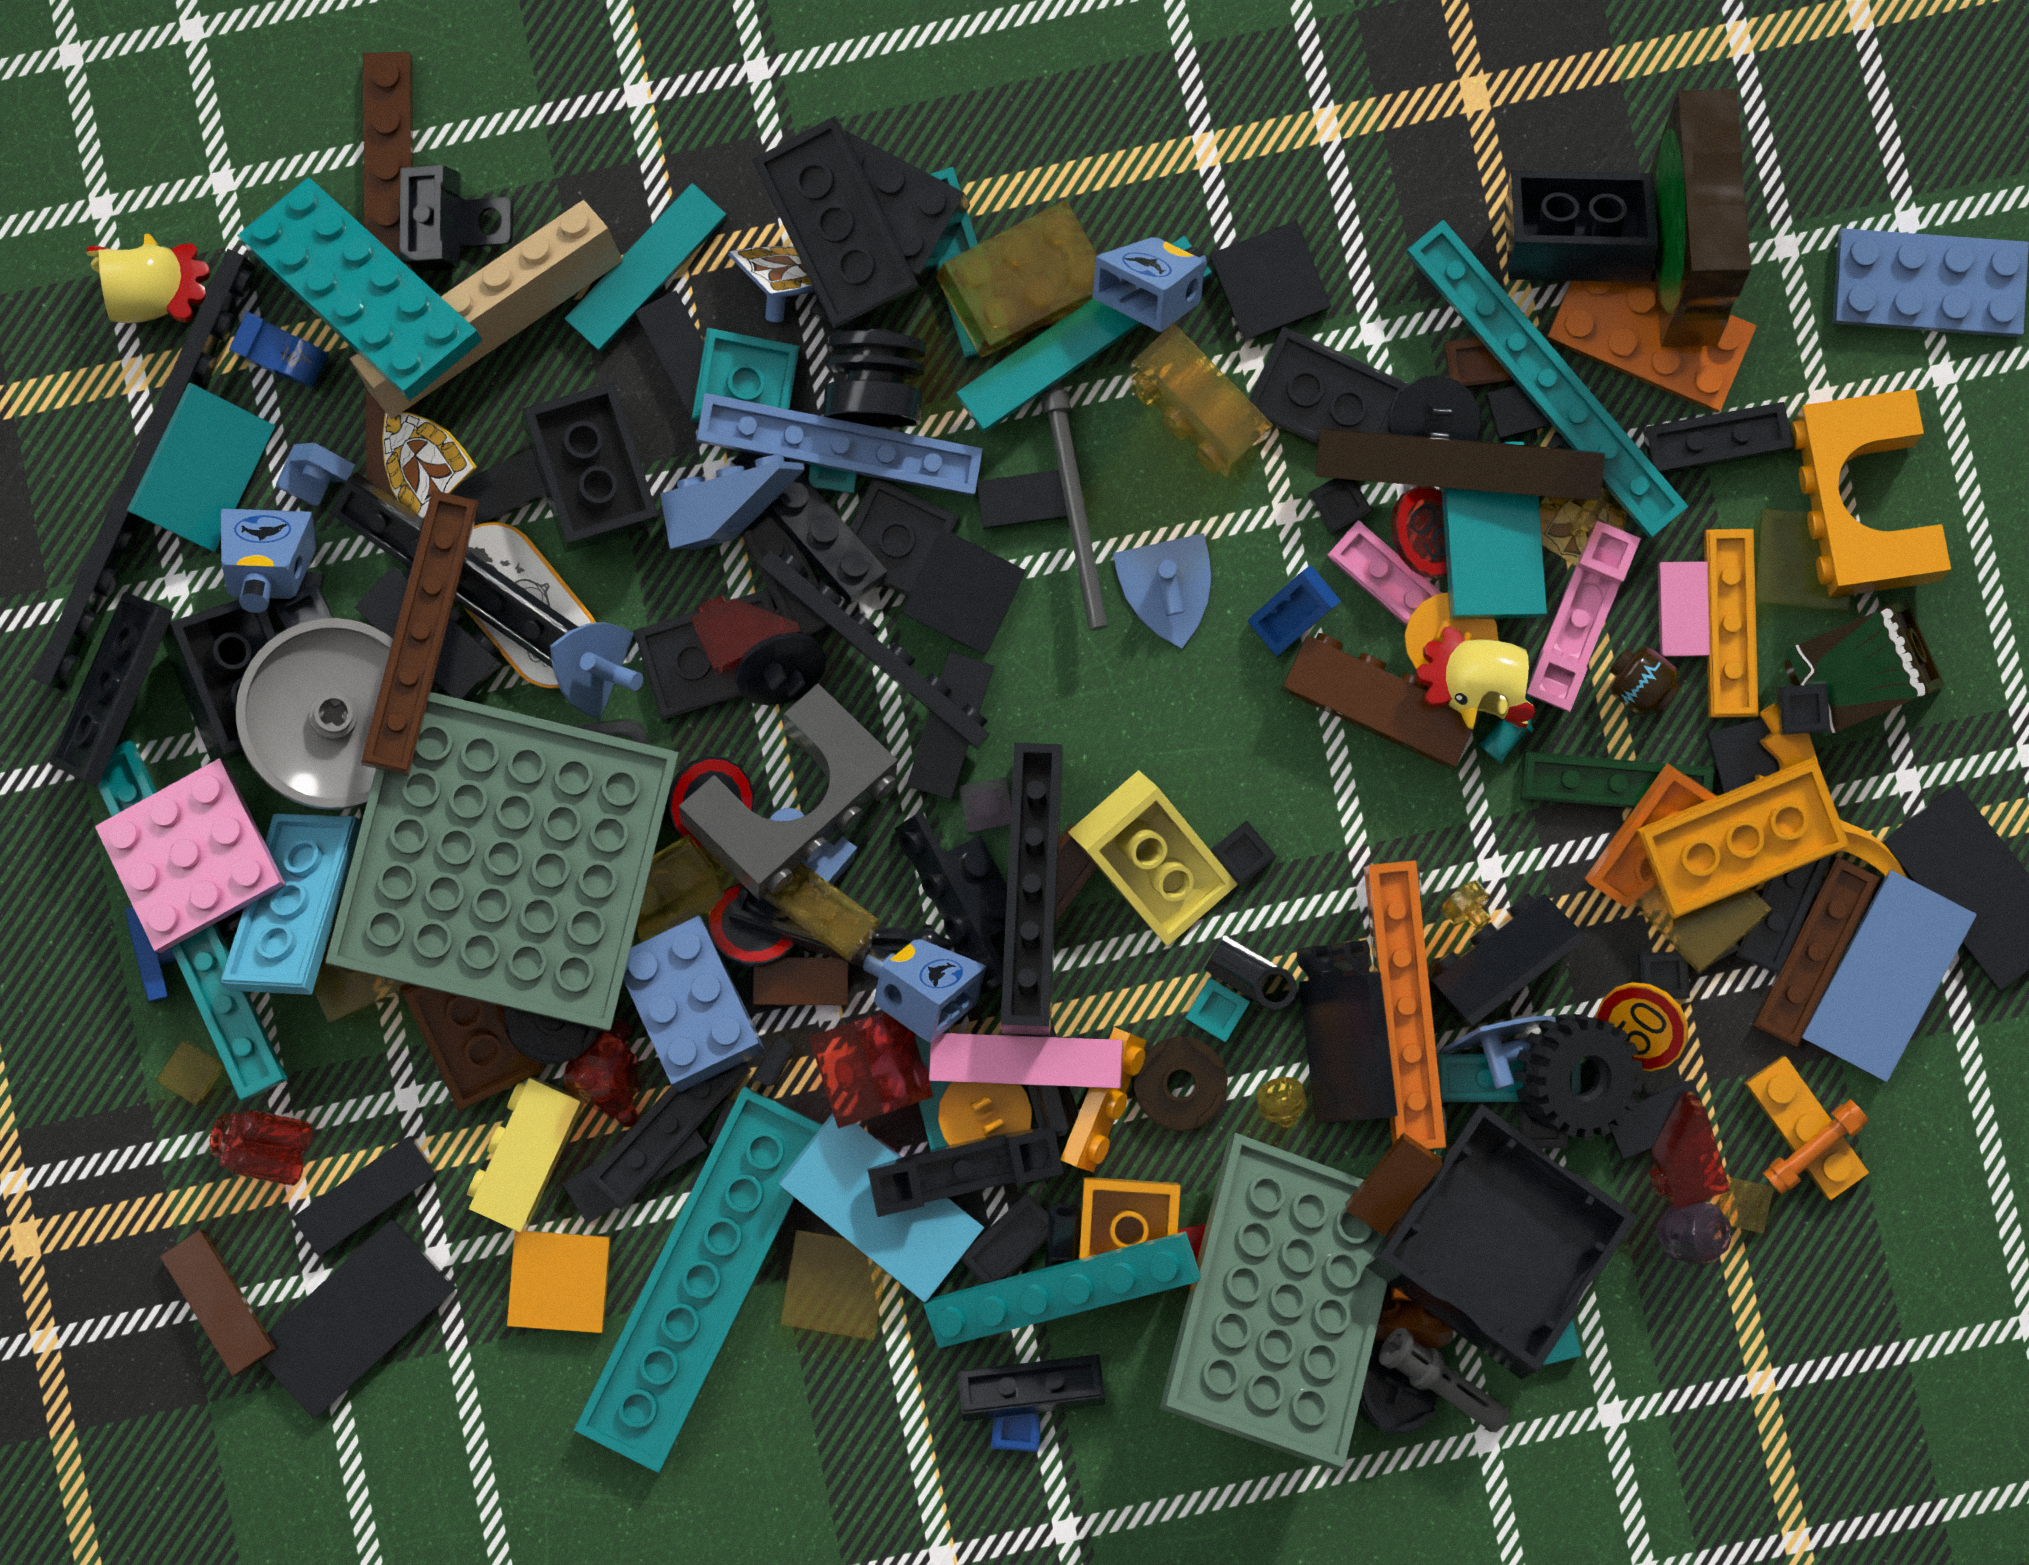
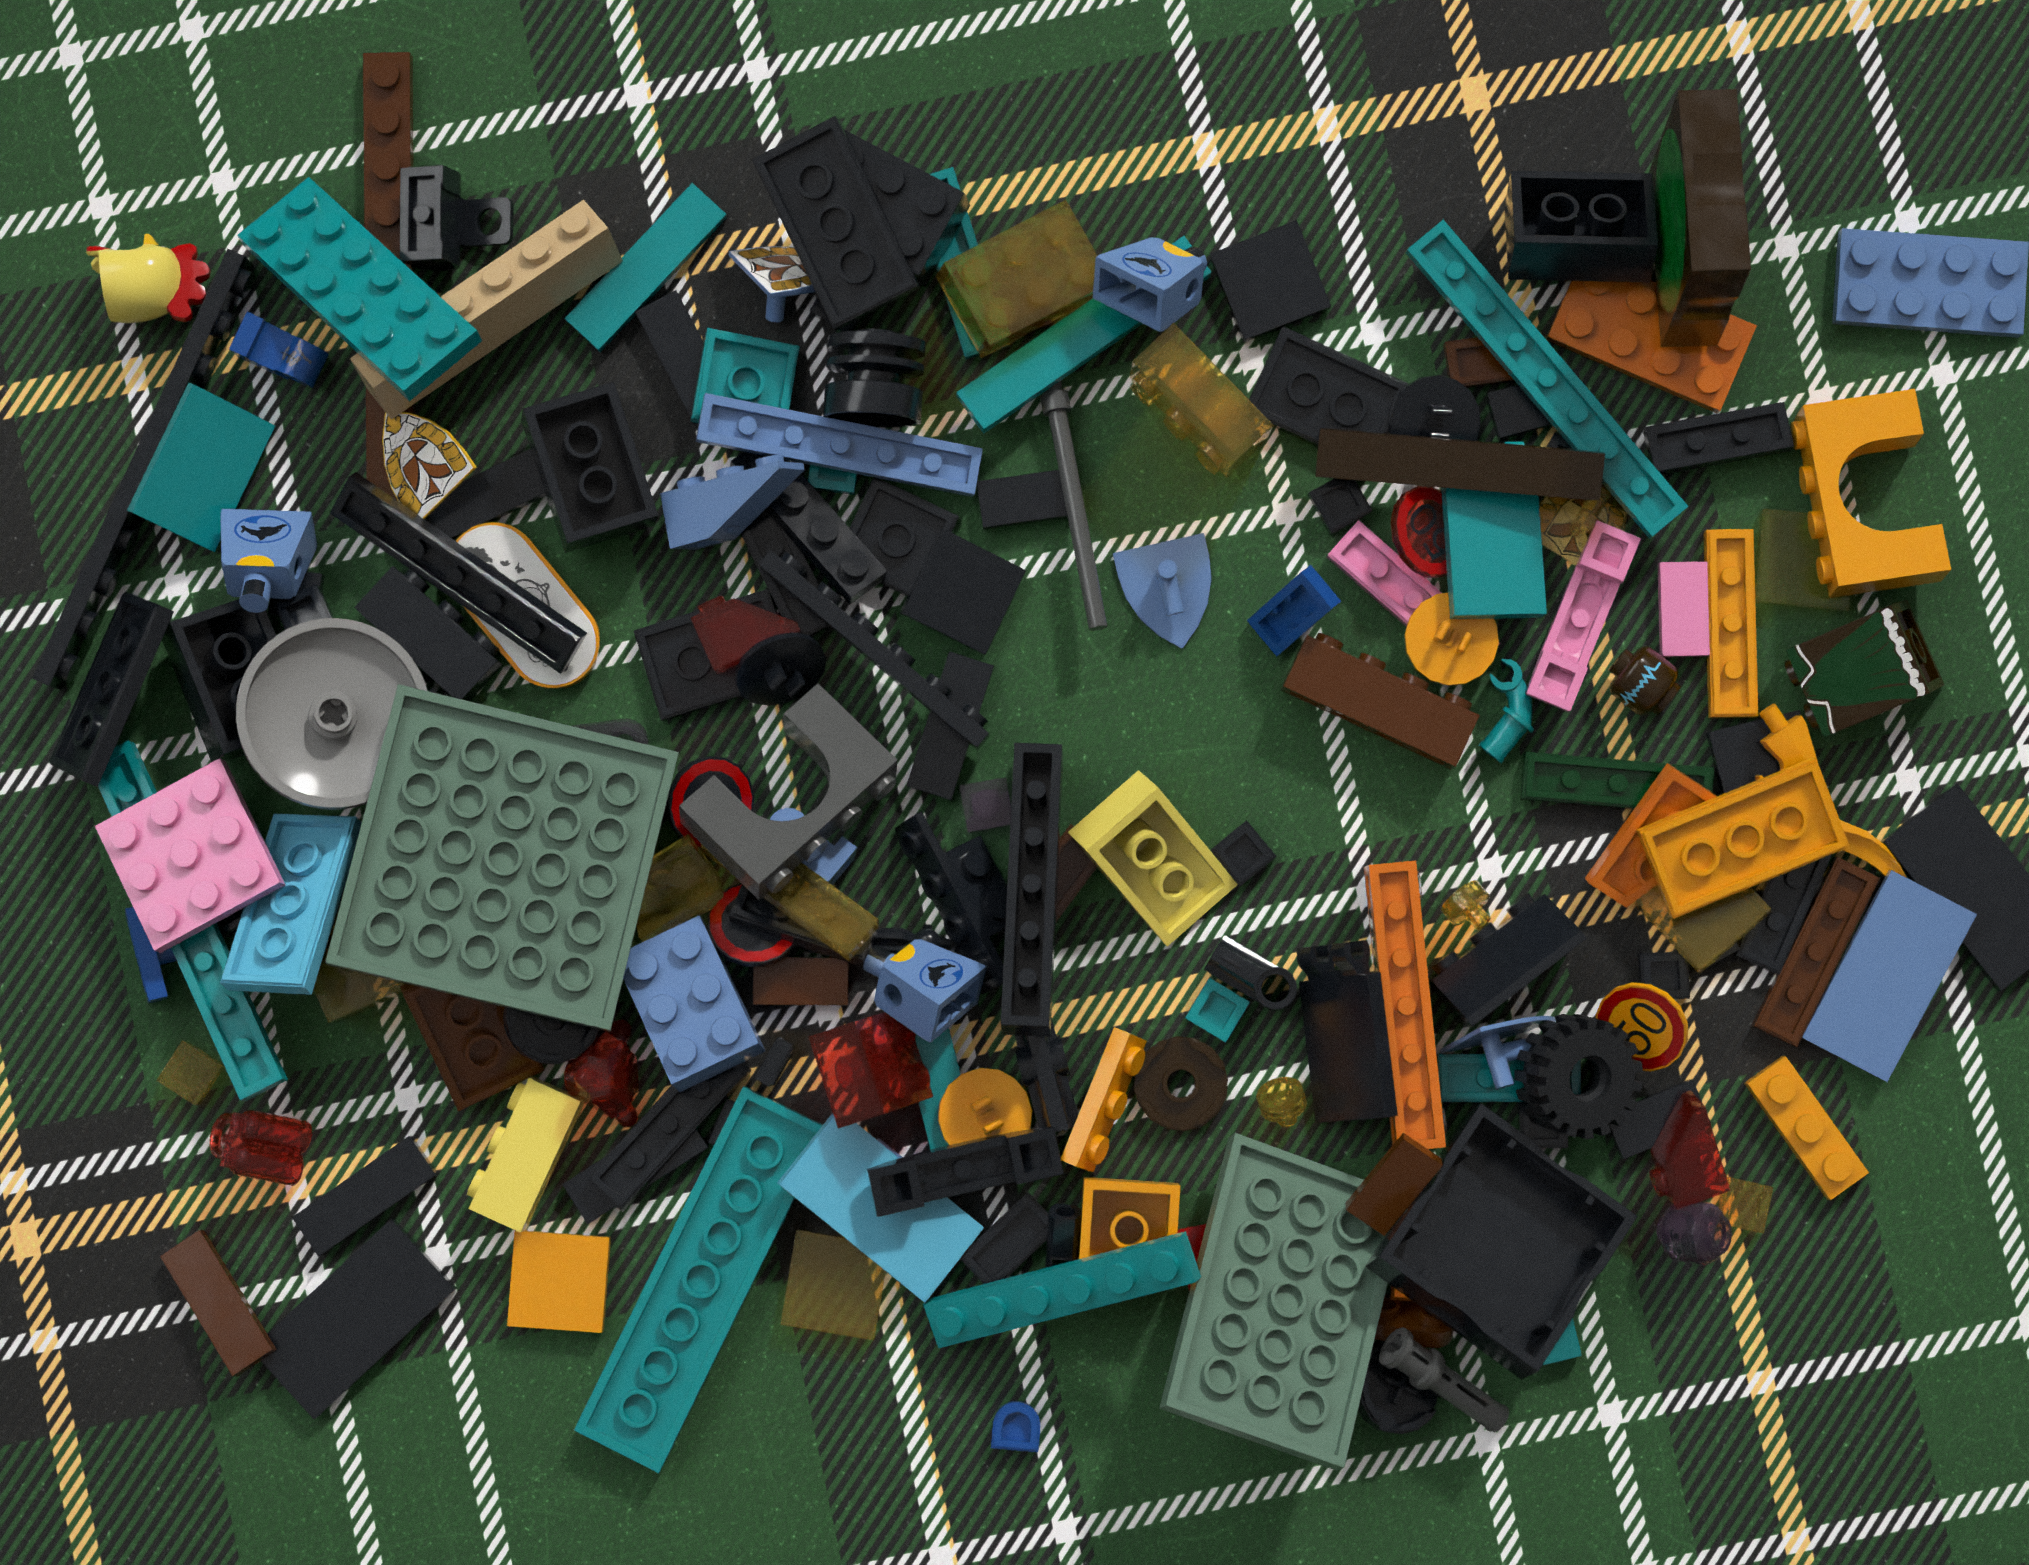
medium blue bracket [276,443,355,506] -> none
reddish brown tile [361,490,479,777] -> none
medium blue shield [550,622,643,720] -> none
bright pink tile [929,1033,1123,1089] -> none
black tile [958,1354,1106,1421] -> none
light yellow piece [1415,626,1535,729] -> none
orange bar [1763,1099,1870,1195] -> none
black tile [1776,684,1830,735] -> none

